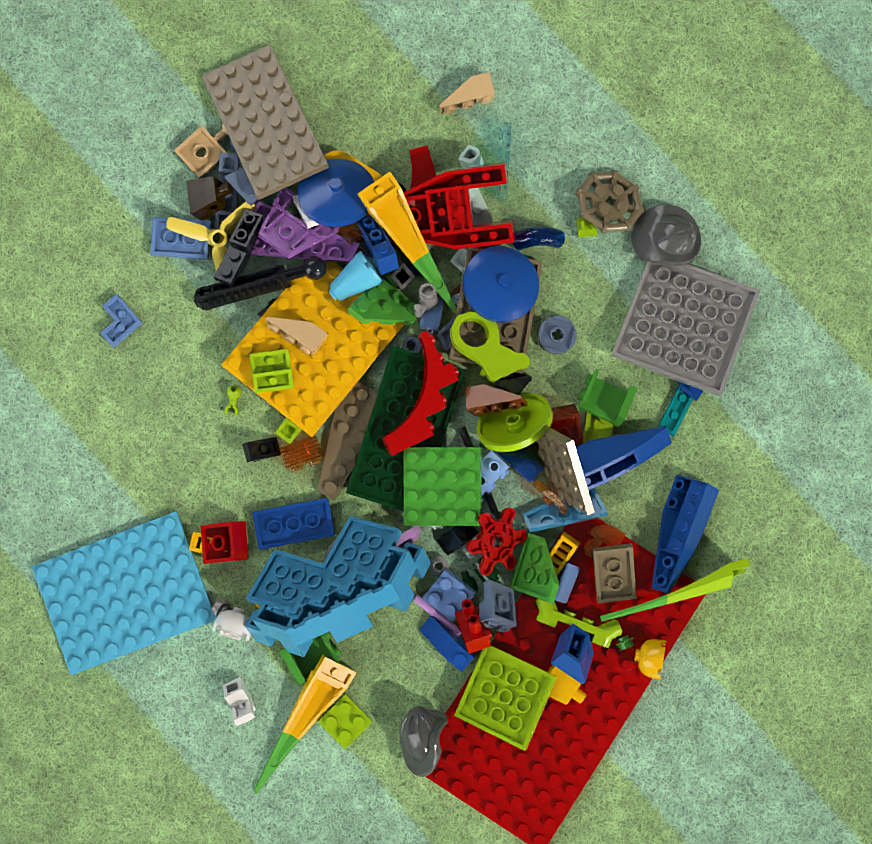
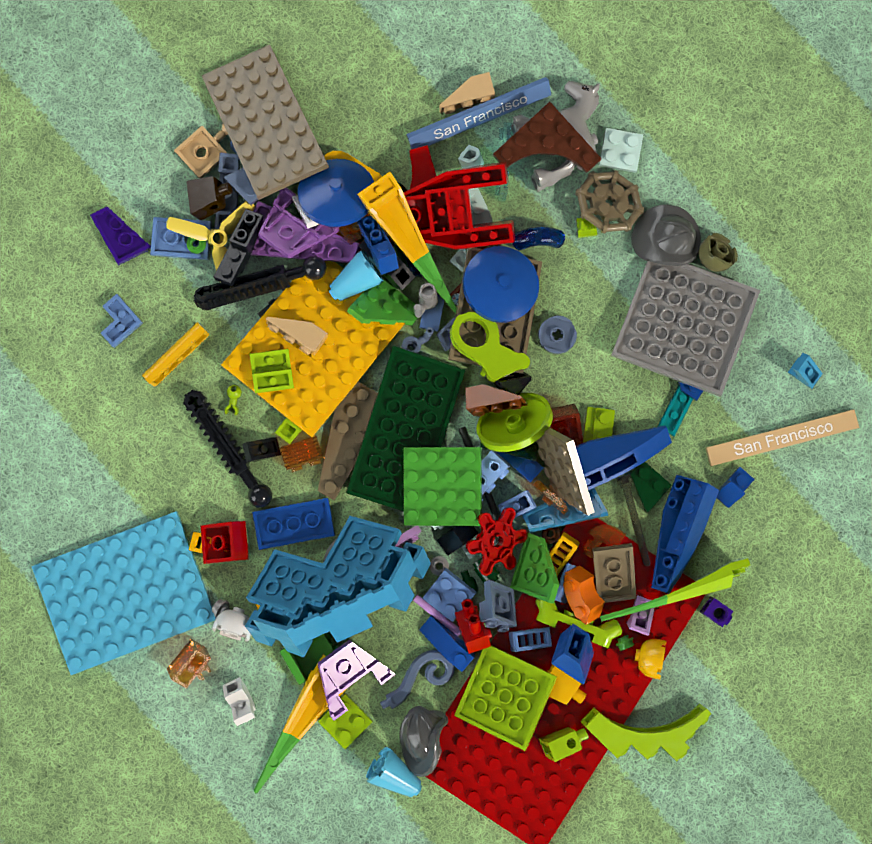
red arch [382,331,459,456] -> none
bright green panel [577,369,638,427] -> none
none -> dark purple wing [90,207,151,266]
none -> yellow brick [142,322,209,387]
none -> clear orange brick [167,639,211,689]
none -> black gear [183,390,272,508]
none -> bright green plate [187,237,206,254]
none -> wing [317,639,395,721]
none -> medium azure cone [366,747,422,797]
none -> sand blue plant [380,650,455,709]
none -> medium blue tile [406,77,551,150]
none -> copper plate [493,102,602,173]
none -> medium blue slope [497,490,537,518]
none -> medium blue slope [509,627,552,652]
none -> light grey animal [511,81,600,192]
none -> lime torso [539,727,589,762]
none -> reddish brown plate [542,527,561,544]
none -> orange brick [563,565,605,625]
none -> lime arch [580,703,712,762]
none -> light aqua plate [599,128,643,173]
none -> clear smoke piece [616,474,651,566]
none -> lavender slope [627,595,654,636]
none -> dark green wing [630,462,672,513]
none -> olive cylinder [698,233,738,272]
none -> dark purple brick [700,596,733,627]
none -> tan tile [706,410,859,466]
none -> blue slope [717,467,755,508]
none -> dark azure slope [788,353,823,389]

